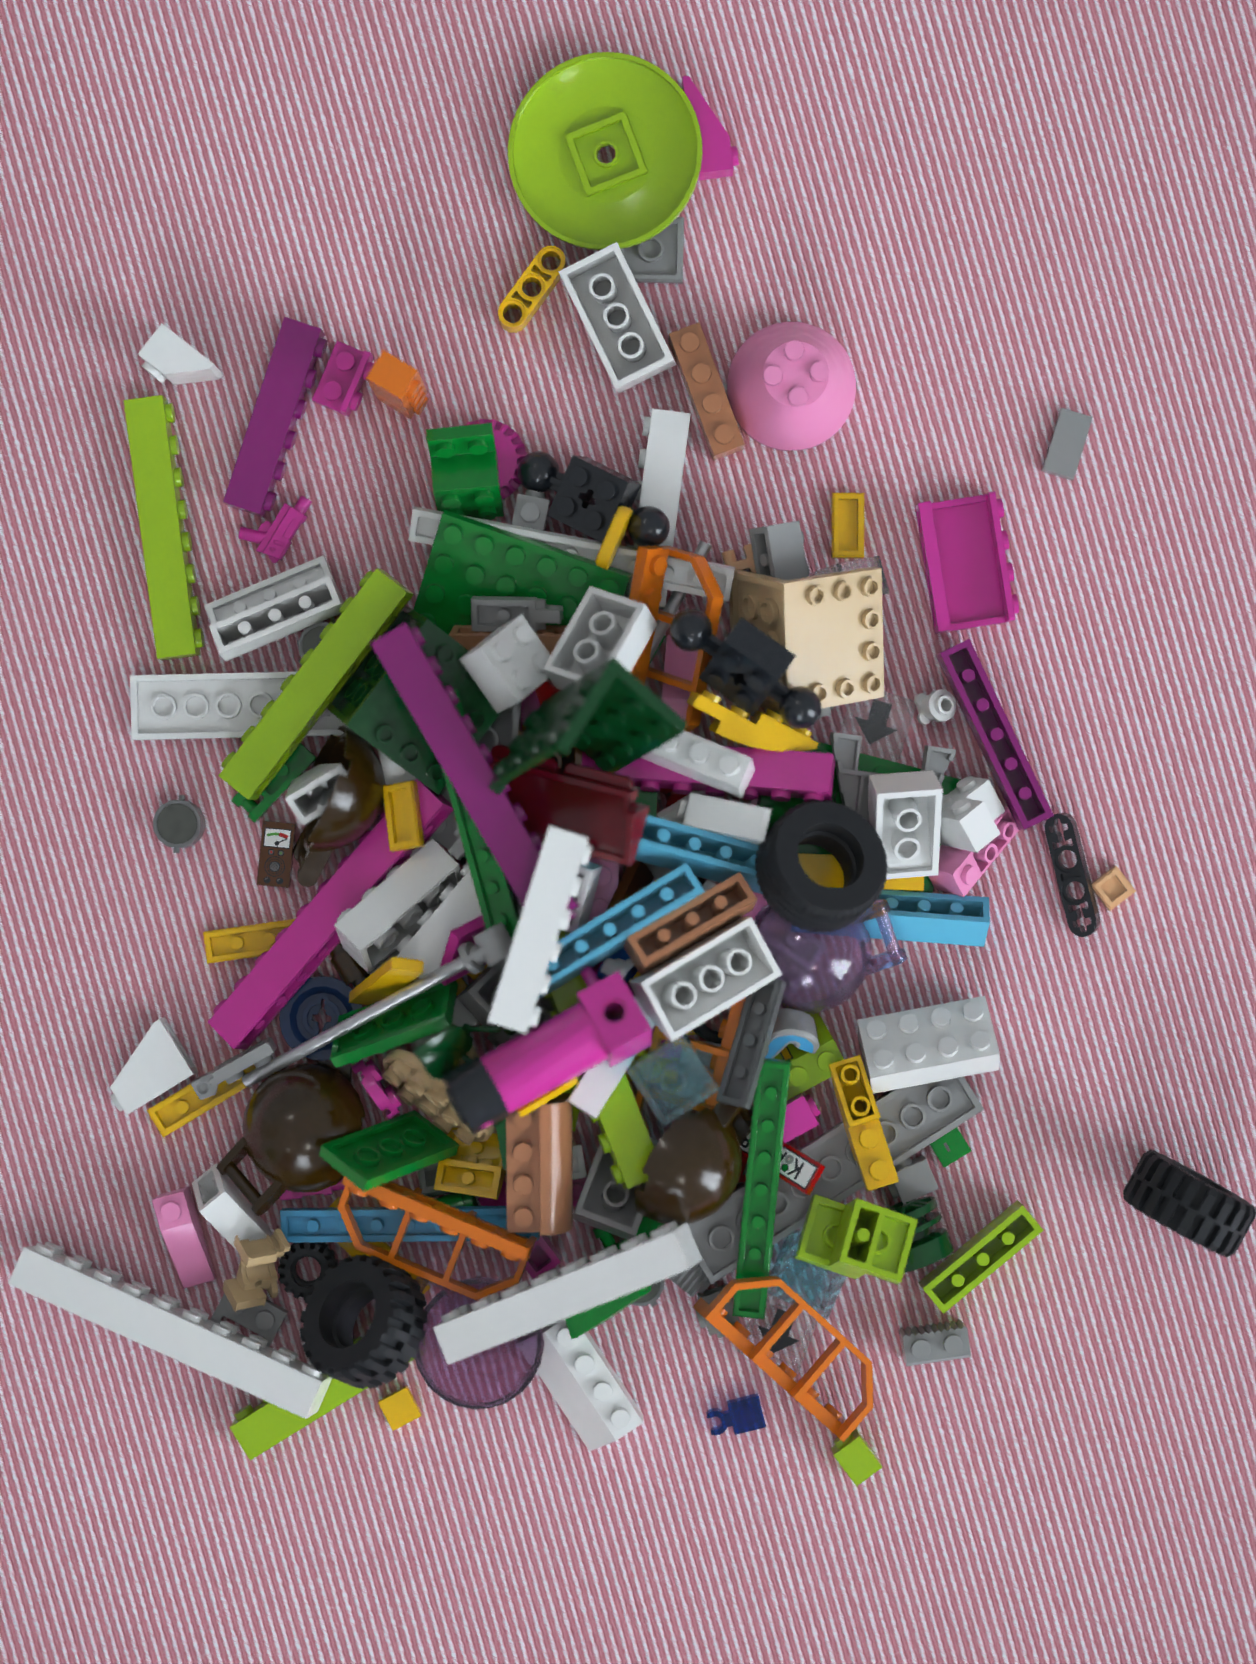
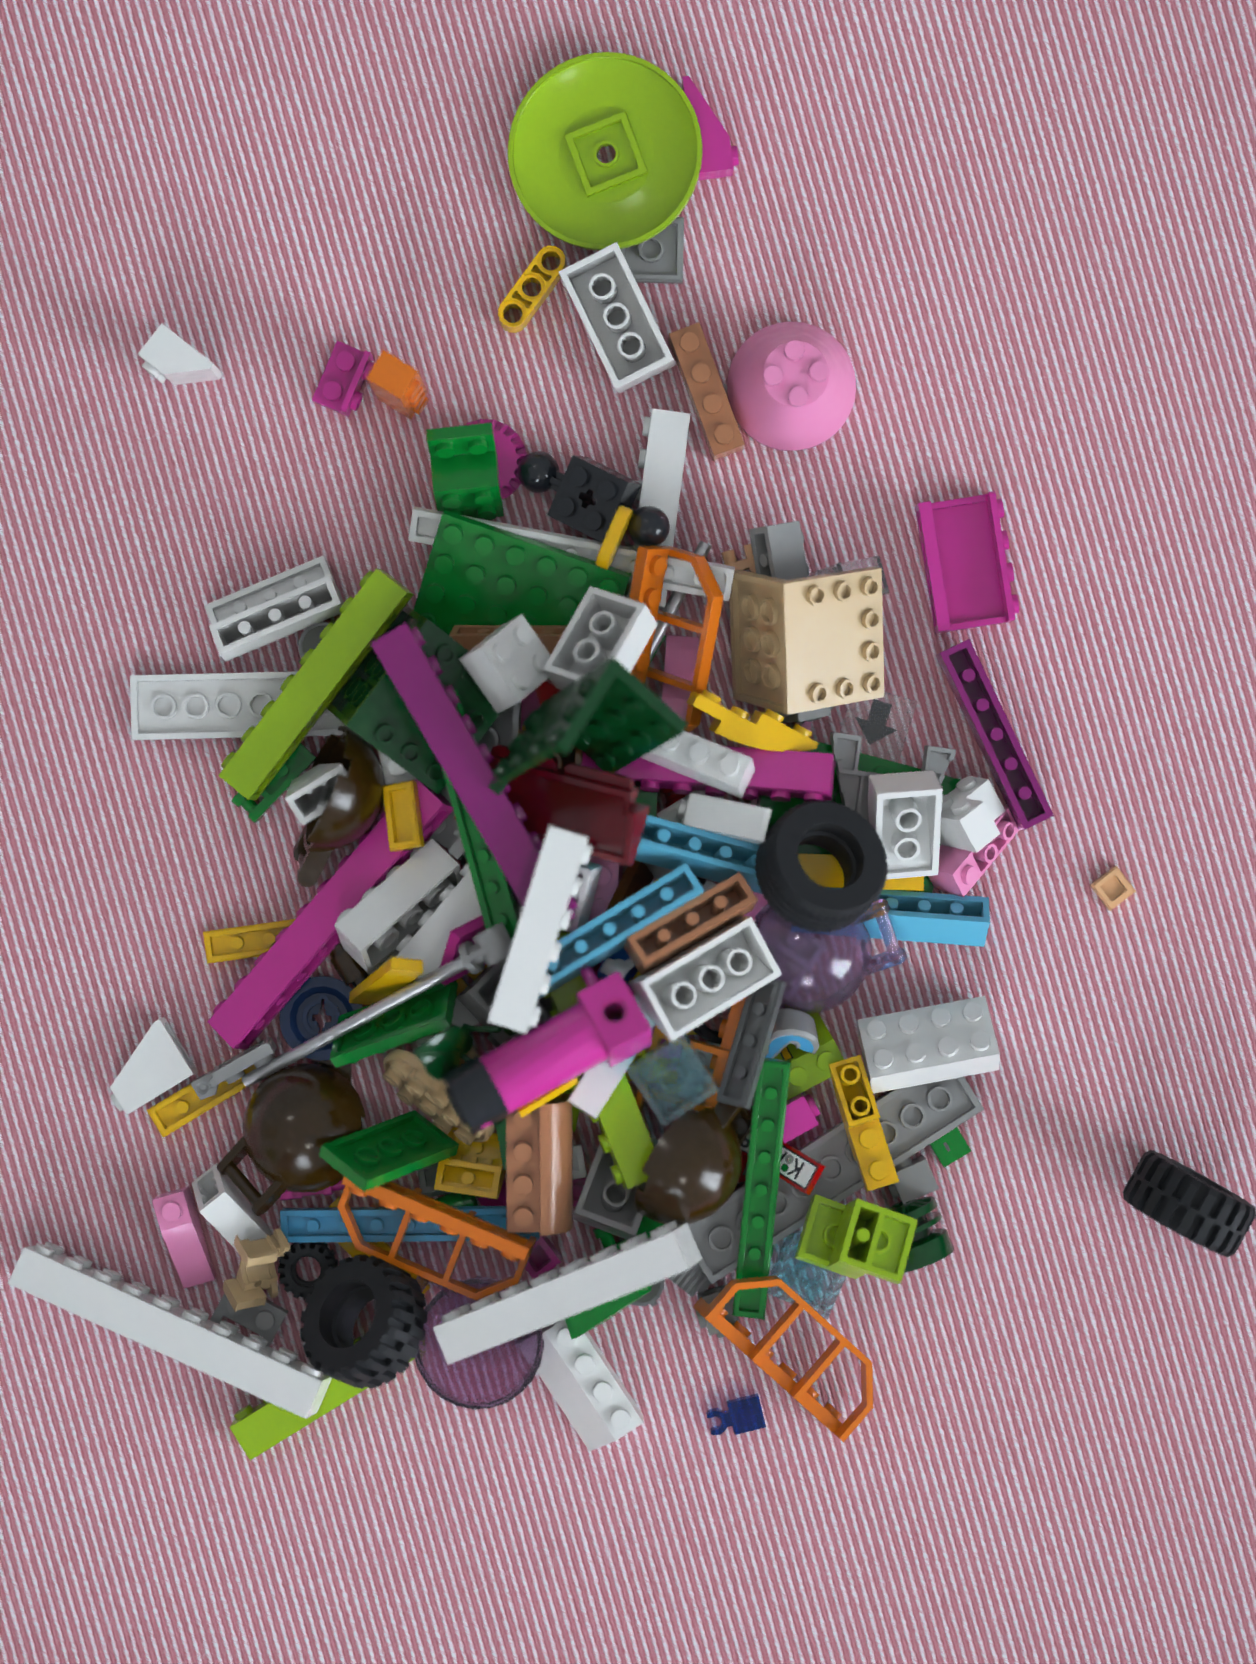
lime brick [123,395,205,660] -> none
pearl dark grey piece [153,795,206,853] -> none
magenta brick [223,316,328,518] -> none
dark pink piece [238,495,312,564] -> none
tile [257,821,296,888] -> none
dark pink plate [352,1059,402,1120] -> none
yellow tile [378,1386,422,1431] -> none
light grey hinge [471,596,563,632] -> none
light grey brick [511,490,551,531] -> none
black brick [670,609,822,729] -> none
clear tile [737,1293,820,1374] -> none
yellow tile [831,493,864,558] -> none
lime brick [831,1429,882,1487] -> none
light grey brick [899,1319,971,1366] -> none
white brick [914,689,956,725] -> none
lime brick [918,1200,1044,1314] -> none
light grey tile [1041,408,1093,481] -> none
black beam [1045,812,1100,937] -> none

